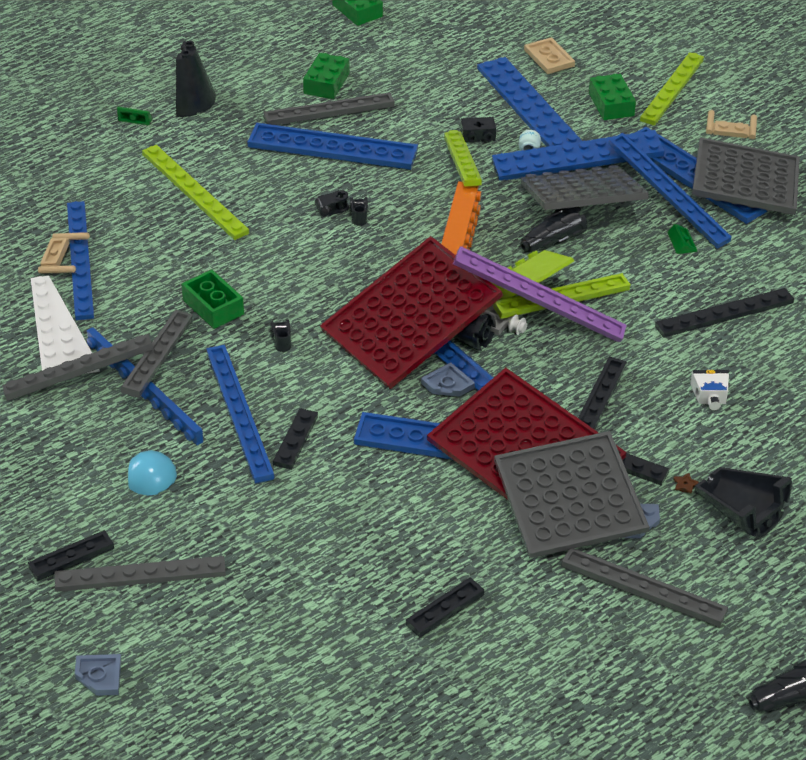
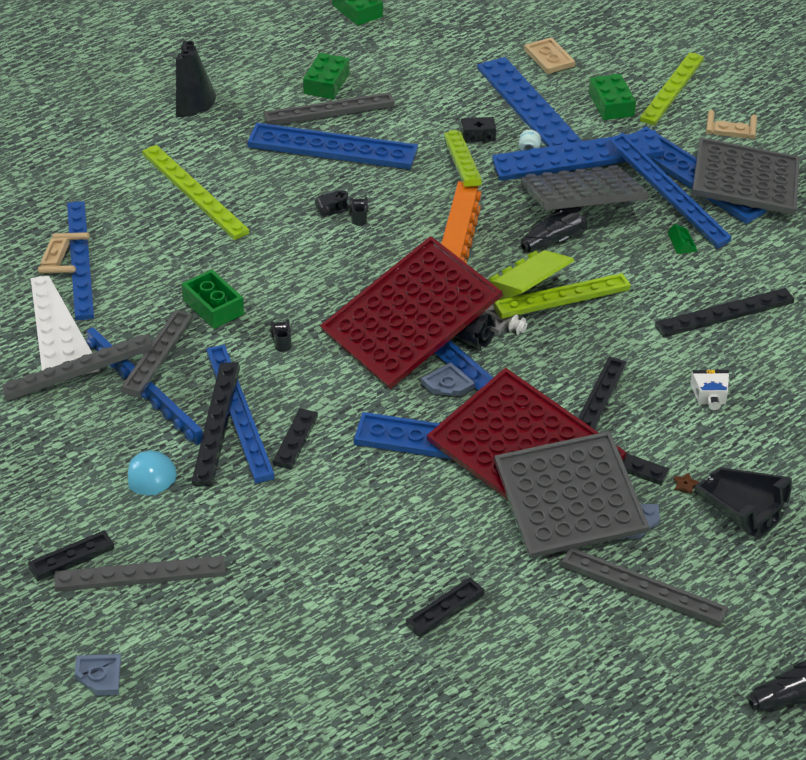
green slope [117,107,153,125] -> none
medium lavender plate [453,246,626,342] -> none
none -> black plate [191,362,240,487]

